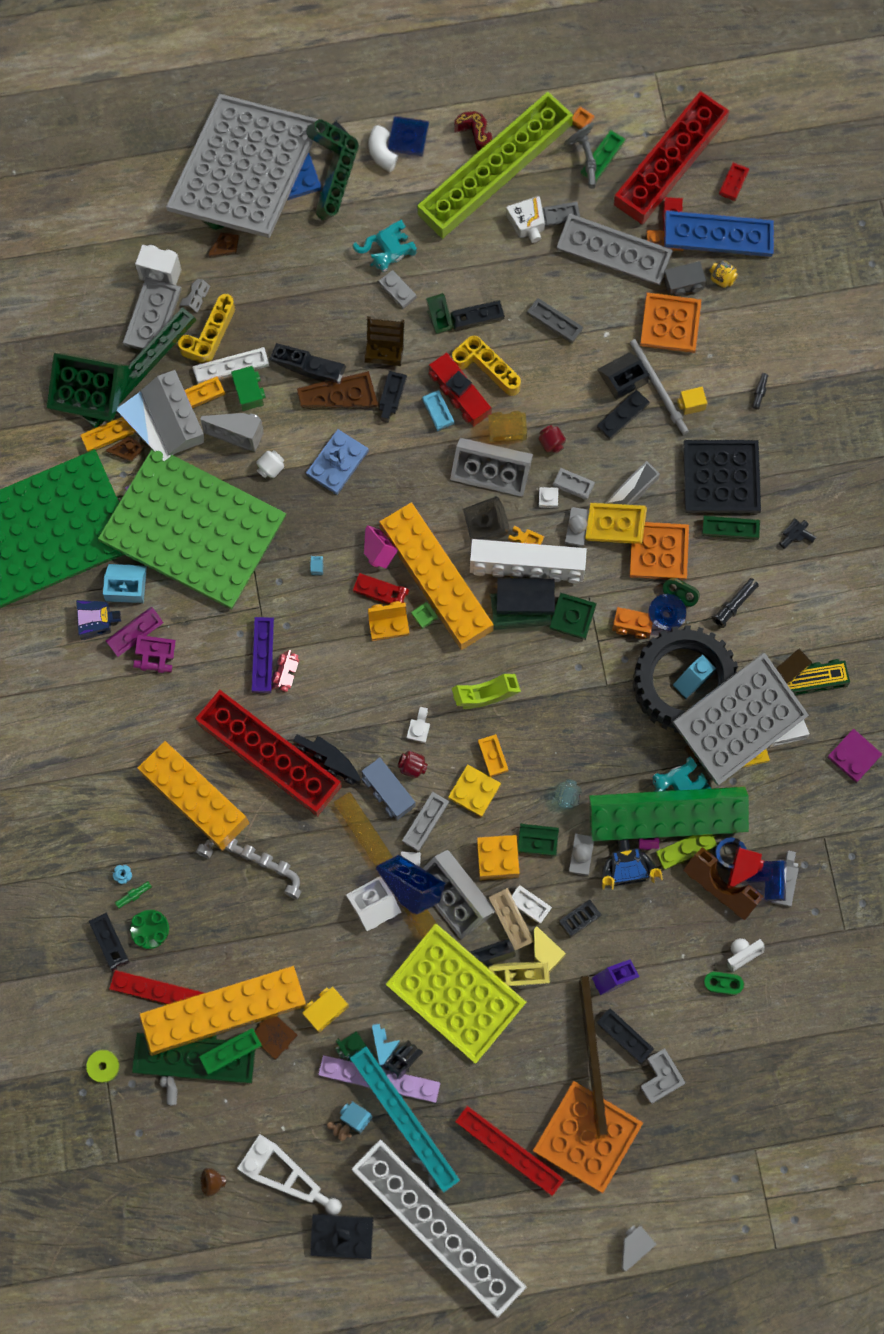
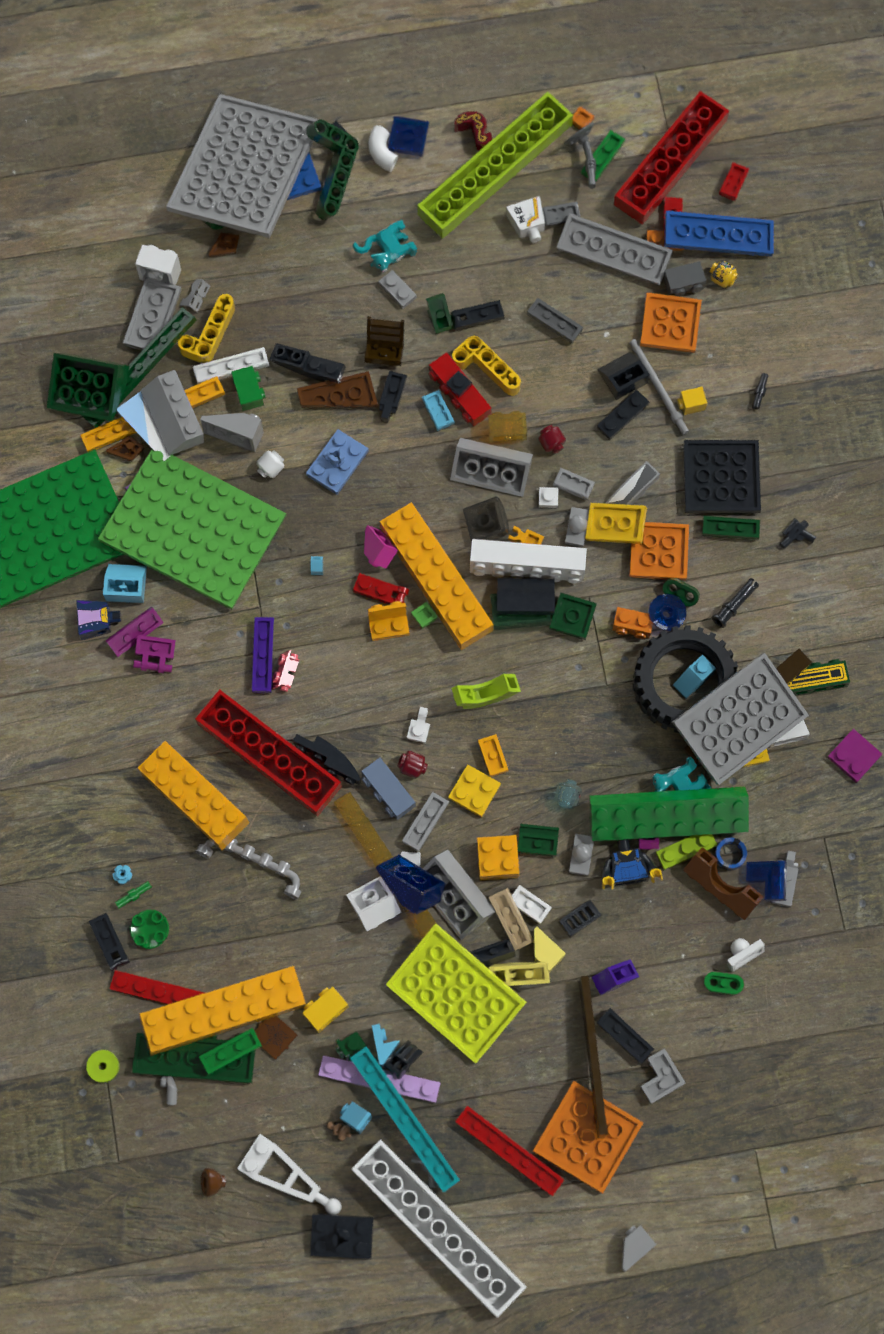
red slope [727,848,764,889] -> none

